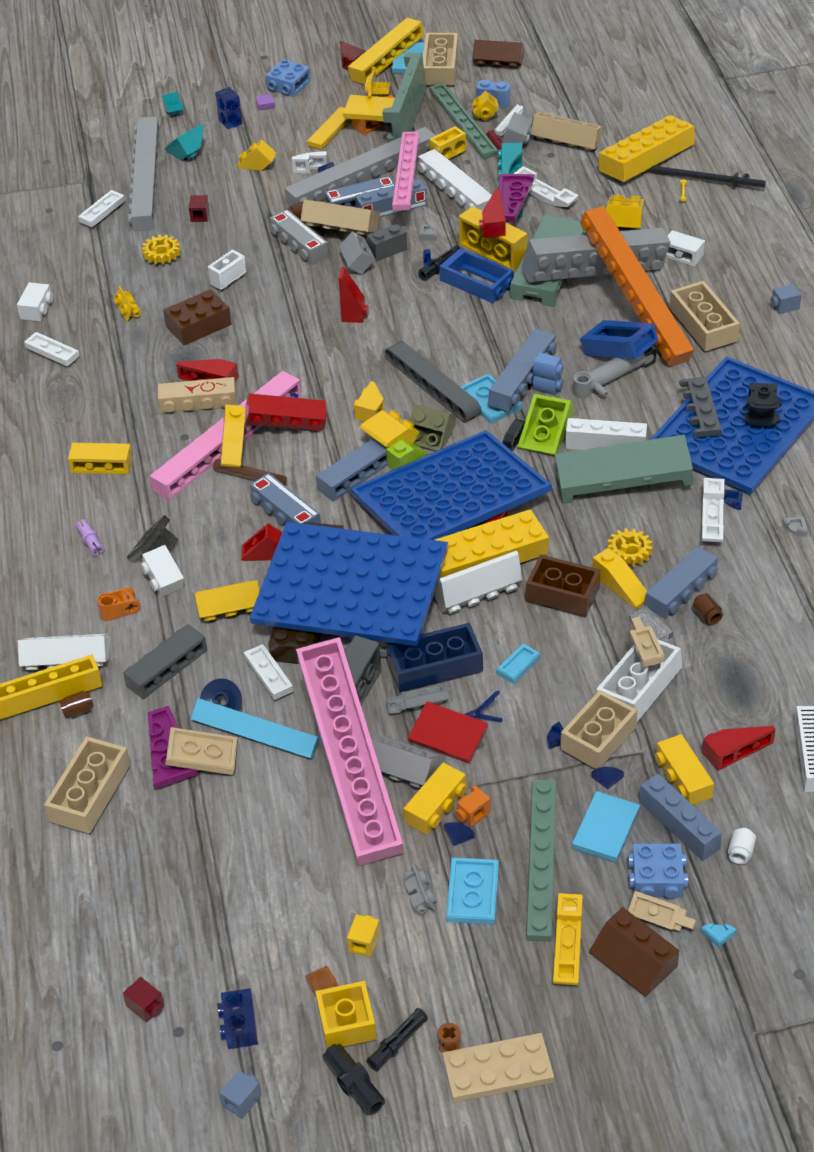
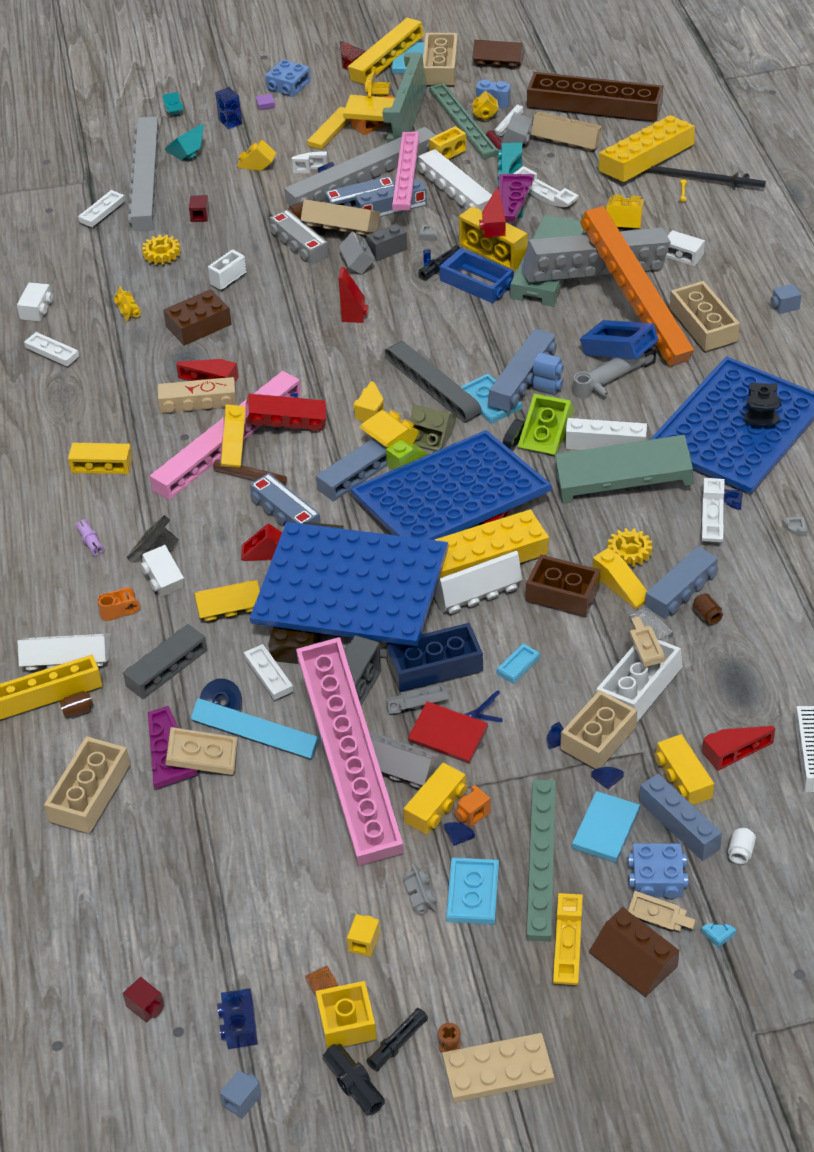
dark grey hinge [679,377,722,437] -> none
none -> reddish brown brick [527,72,664,121]

